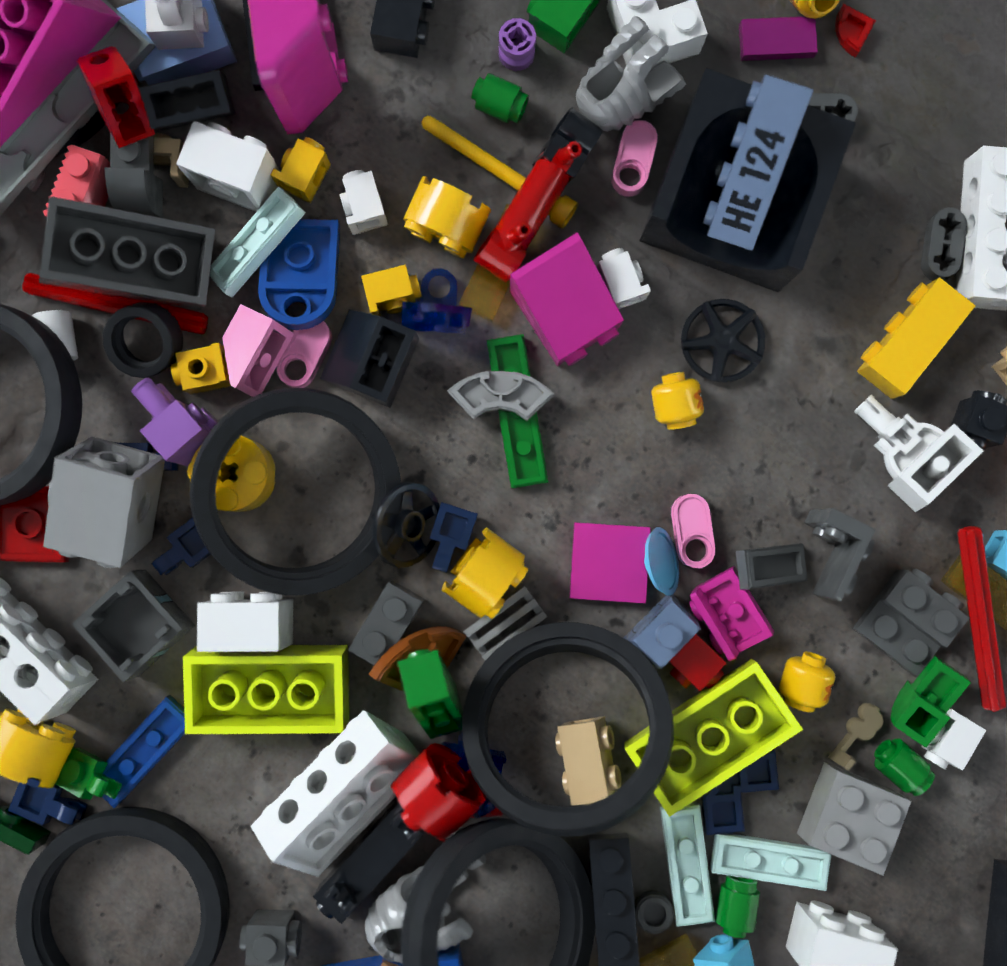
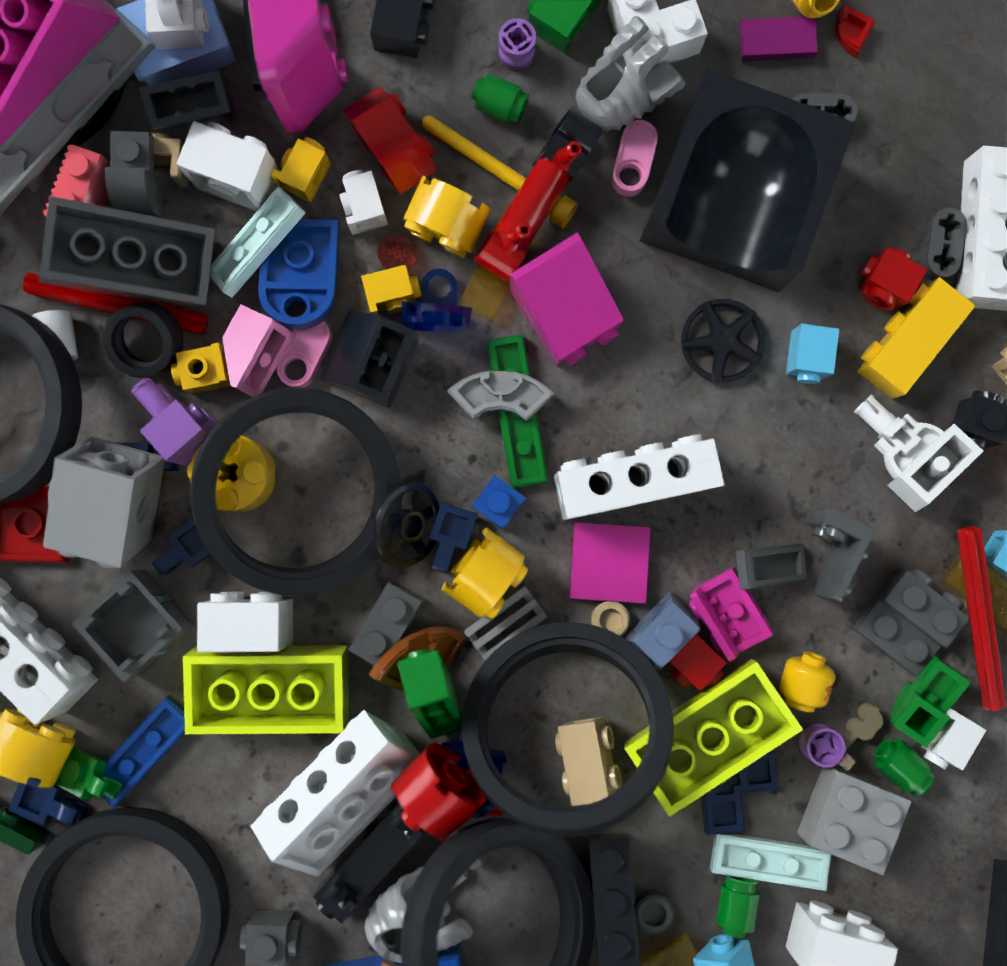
red torso [77,46,155,148] -> none
white brick [597,248,651,309] -> none
medium azure piece [644,527,679,596] -> none
yellow head [651,372,704,429] -> none
light aqua tile [660,802,715,927] -> none
bright pink piece [671,494,715,568] -> none
sand blue brick [703,75,813,250] -> none
none -> red brick [342,87,438,195]
none -> clear red tile [378,234,416,270]
none -> blue brick [472,475,526,530]
none -> white brick [554,434,724,520]
none -> tan tile [591,601,630,636]
none -> medium azure brick [786,324,839,384]
none -> medium lavender wheel [796,722,846,768]
none -> red brick [857,247,928,311]

